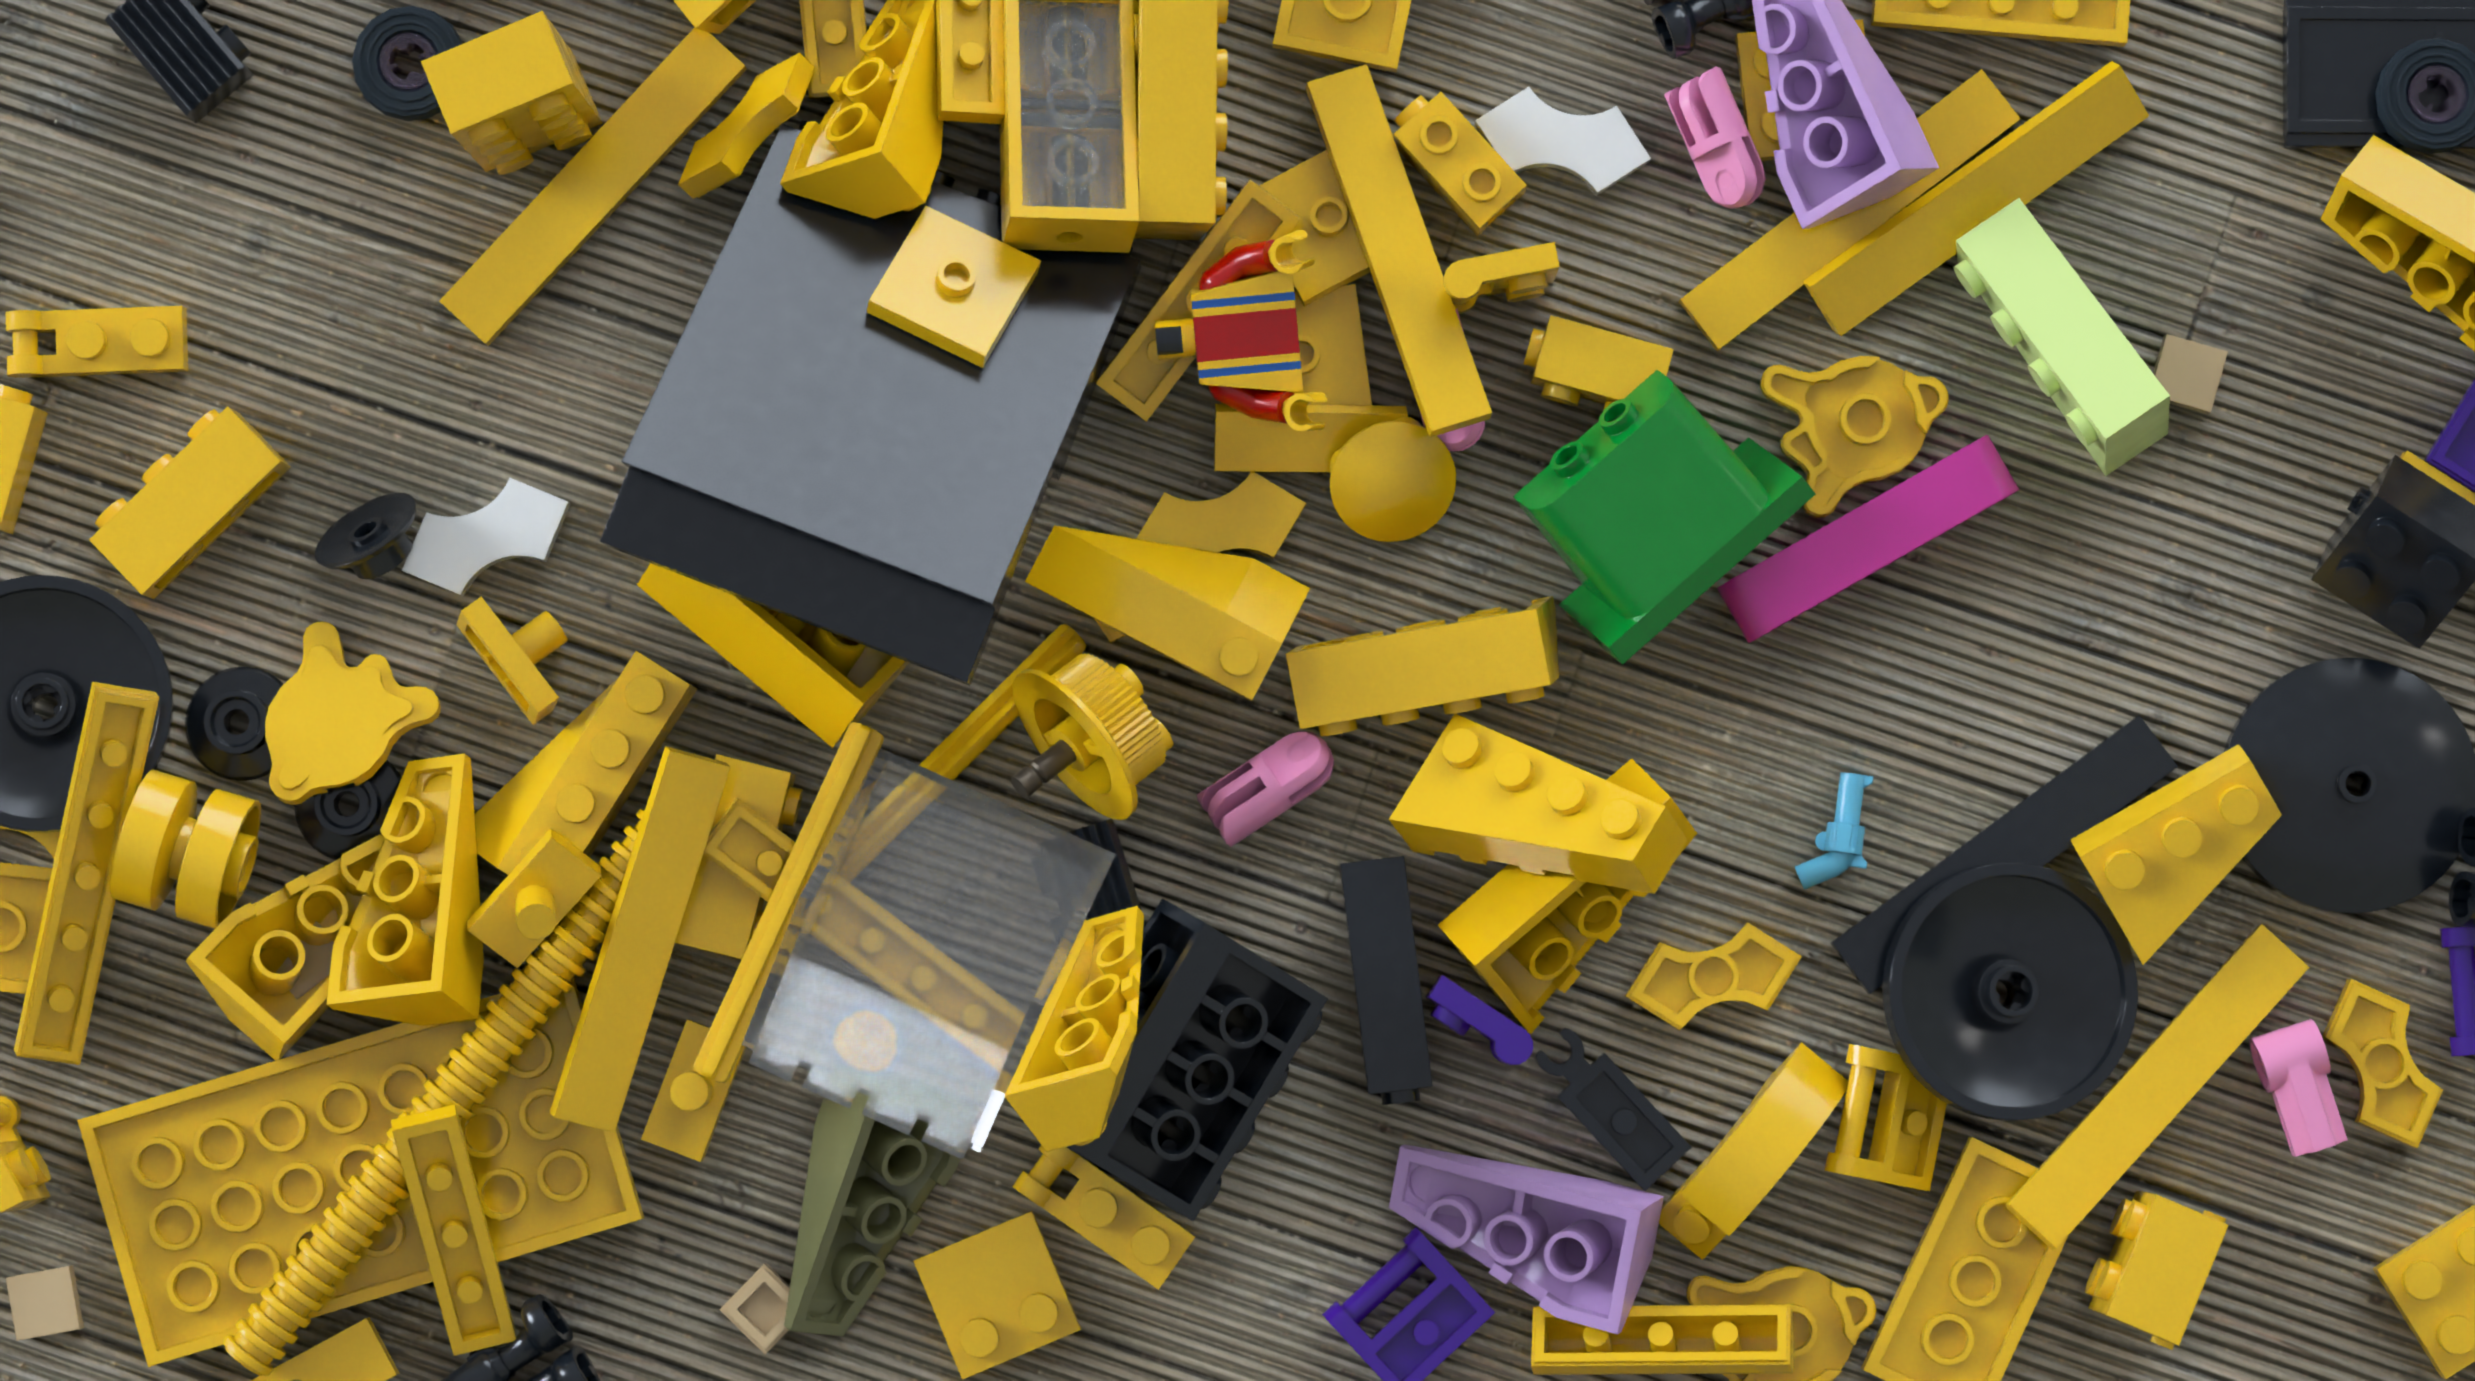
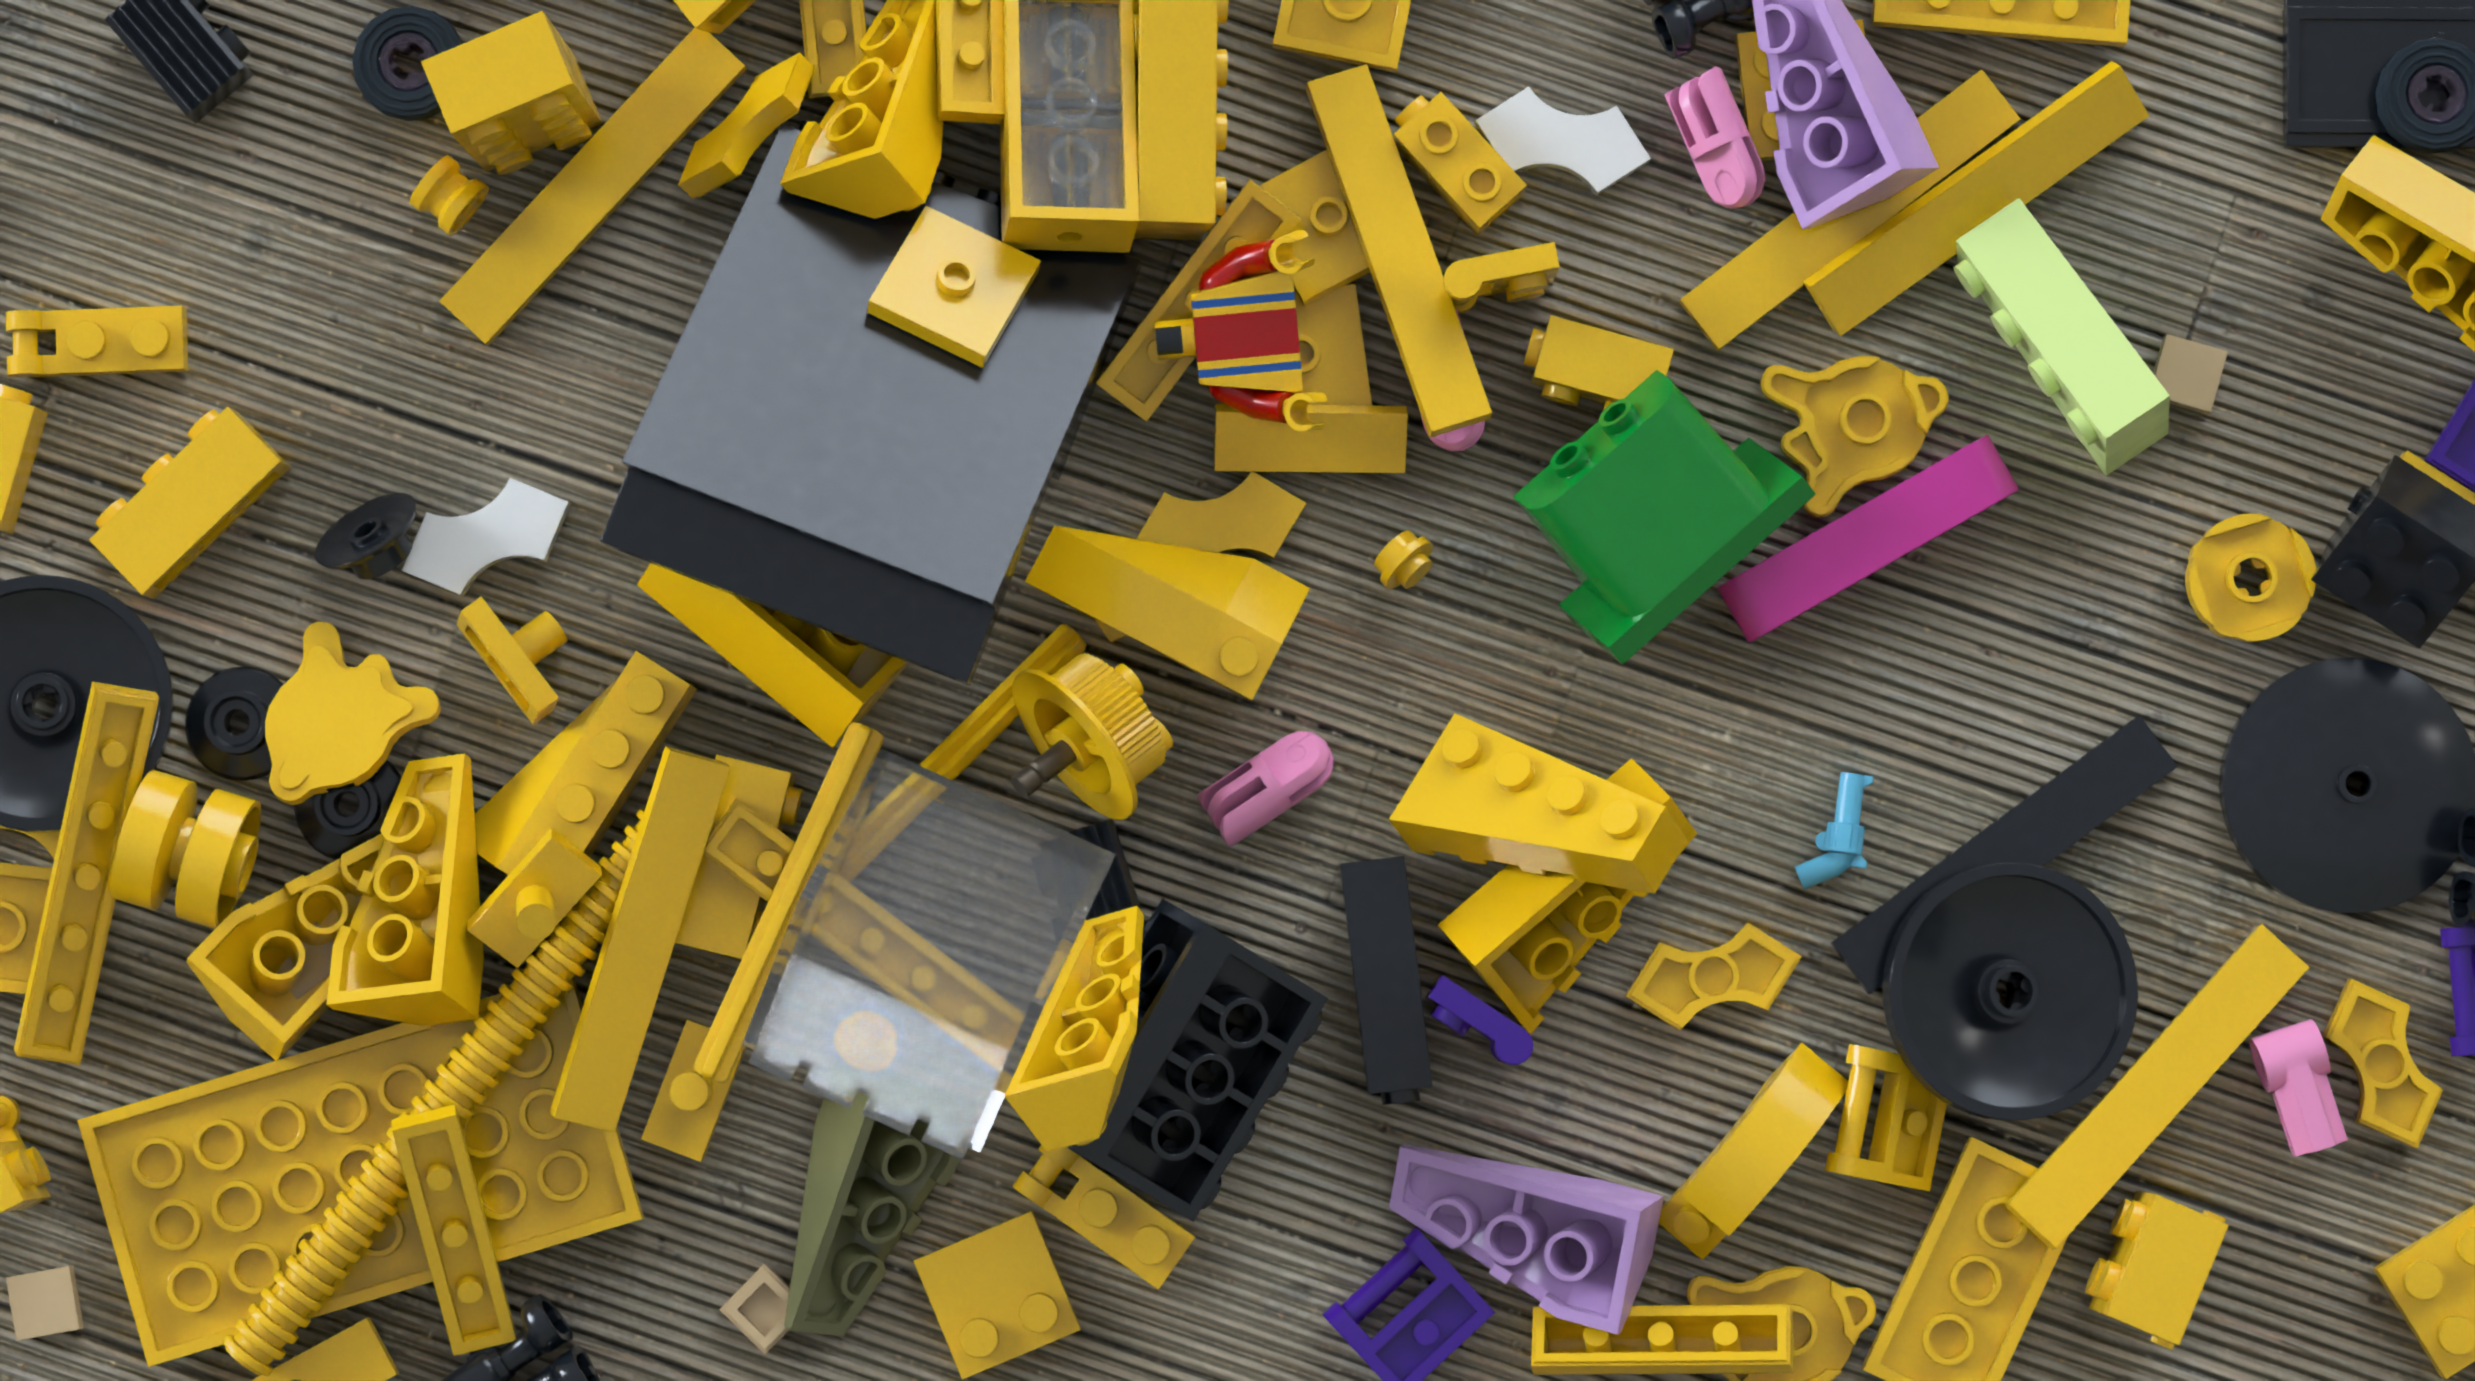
yellow wedge [1285,596,1559,736] -> none
yellow dish [1329,417,1456,542] -> none
black plate [1534,1028,1692,1191] -> none
yellow wedge [2070,744,2282,965] -> none
none -> yellow wheel [409,155,489,236]
none -> yellow plate [1374,530,1433,589]
none -> yellow plate [2185,513,2317,643]

